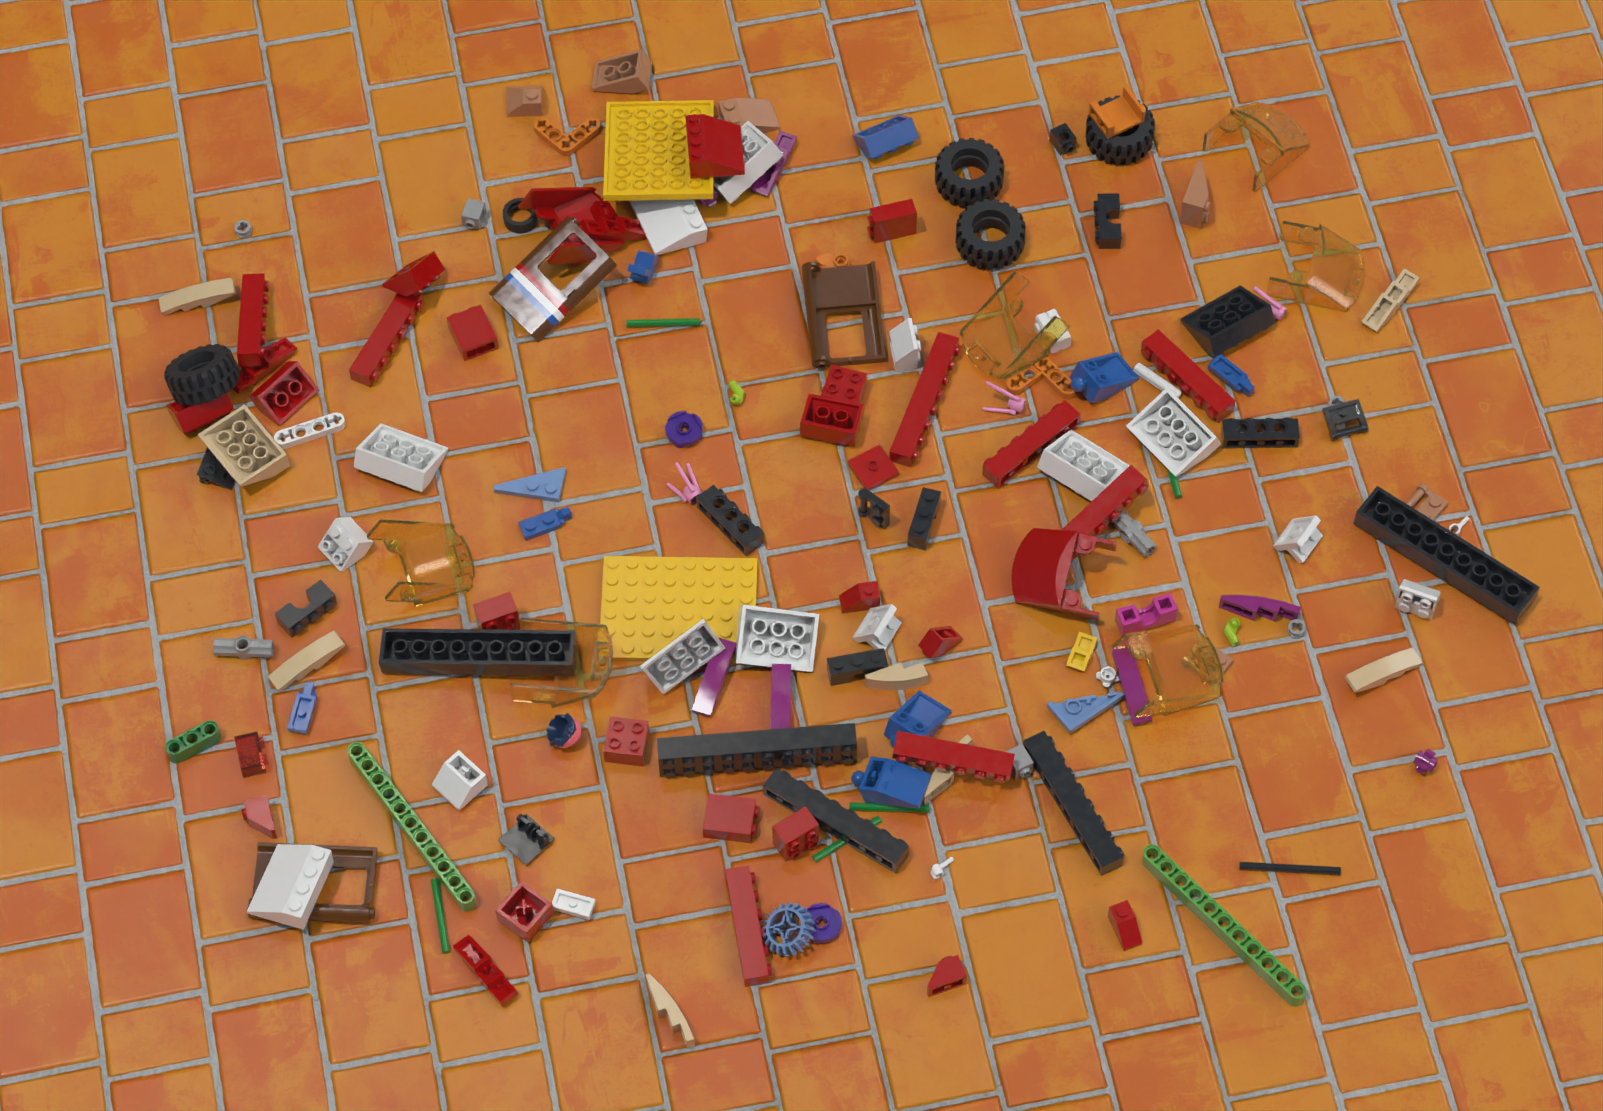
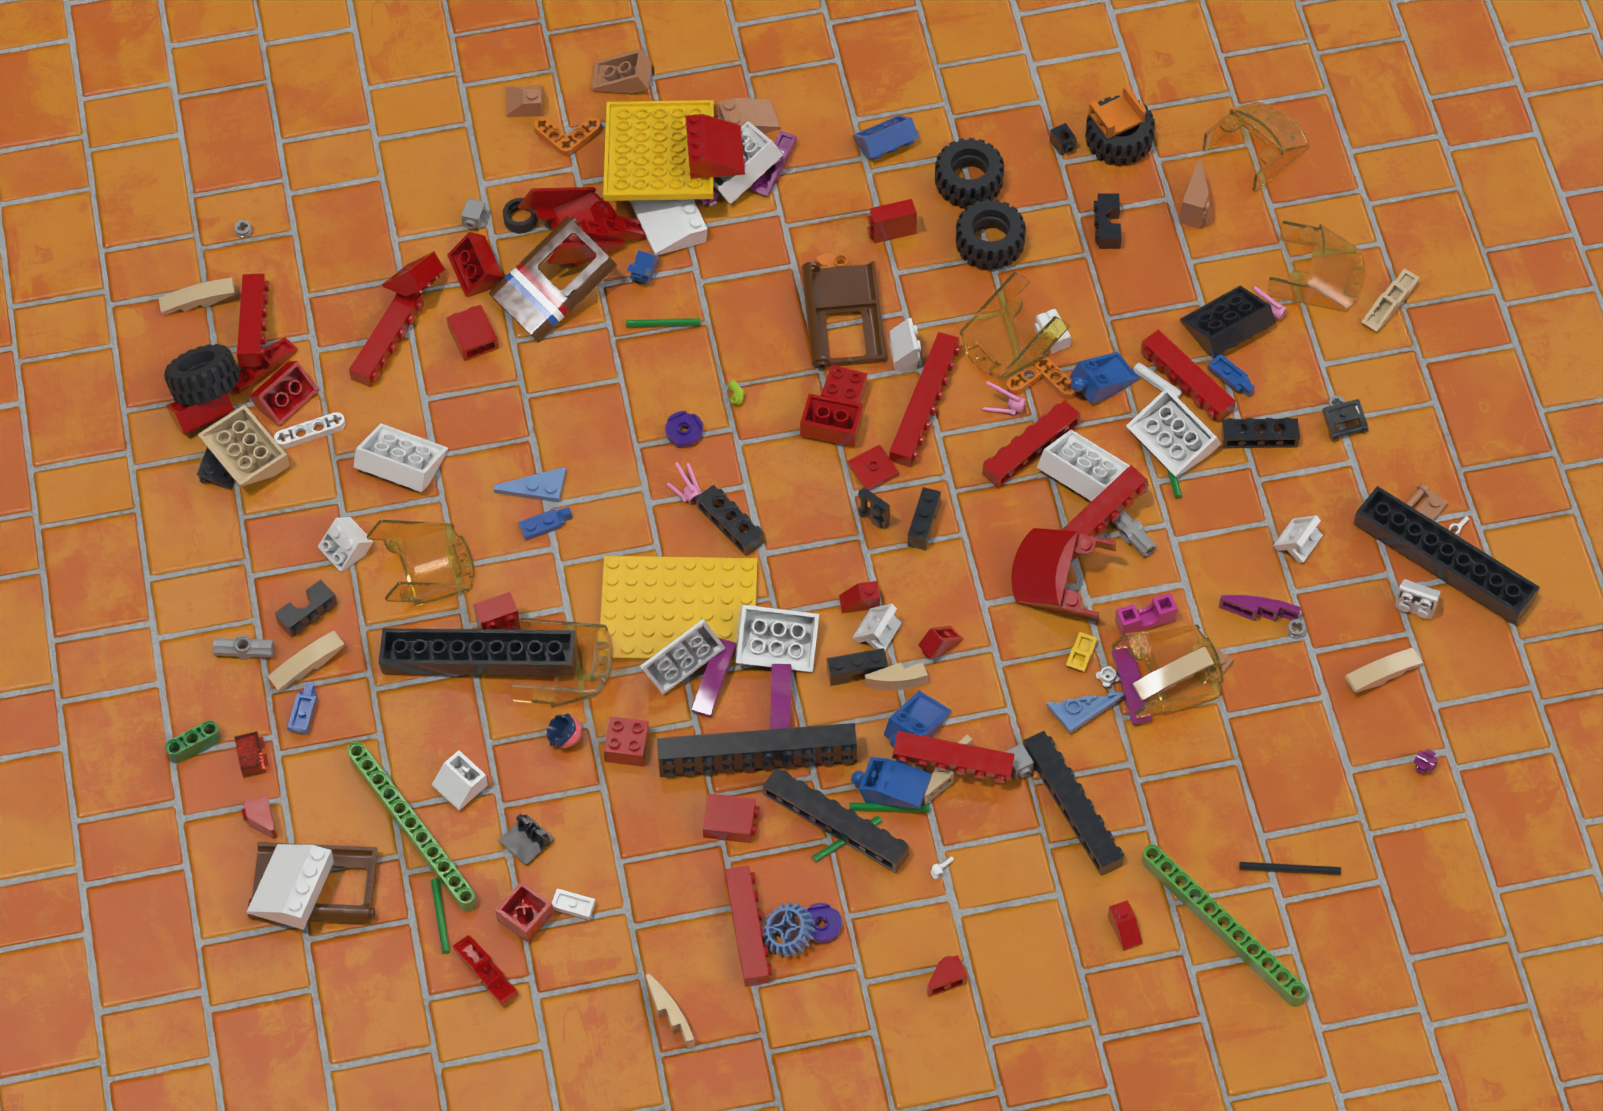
red brick [772,806,819,861] -> none
lime arm [1224,618,1240,647] -> none
none -> red slope [447,232,504,297]
none -> tan slope [1132,646,1214,701]

